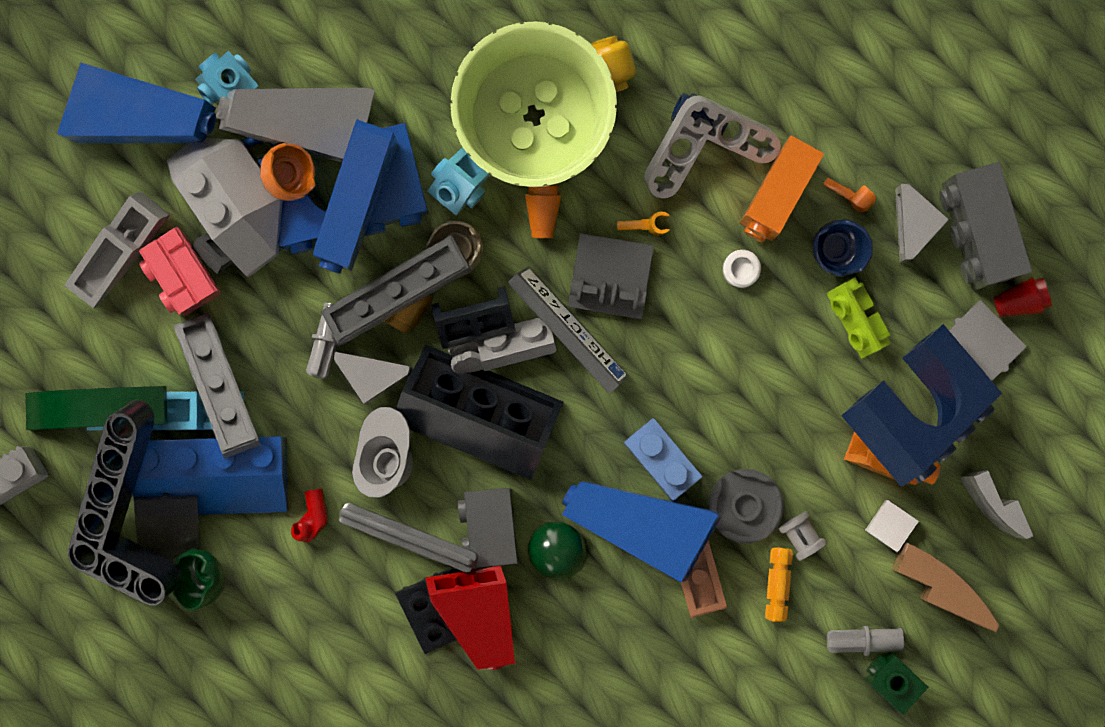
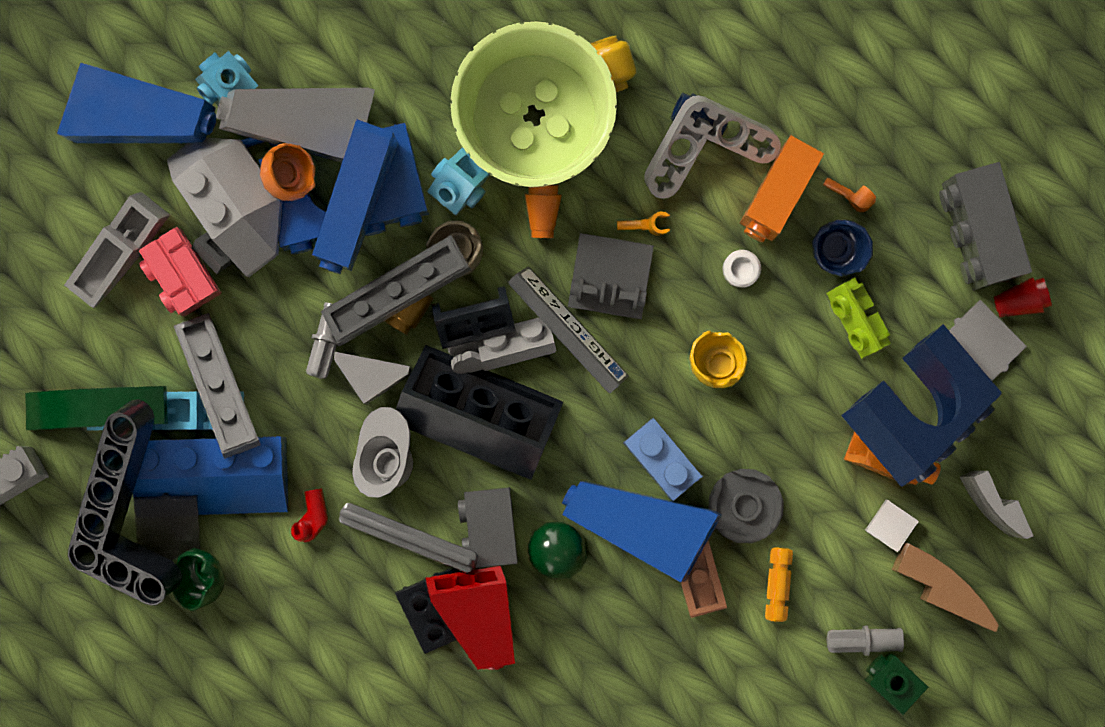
light grey bush [778,511,827,561] -> none
light grey slope [895,184,949,263] -> none
none -> yellow hair [689,330,748,388]

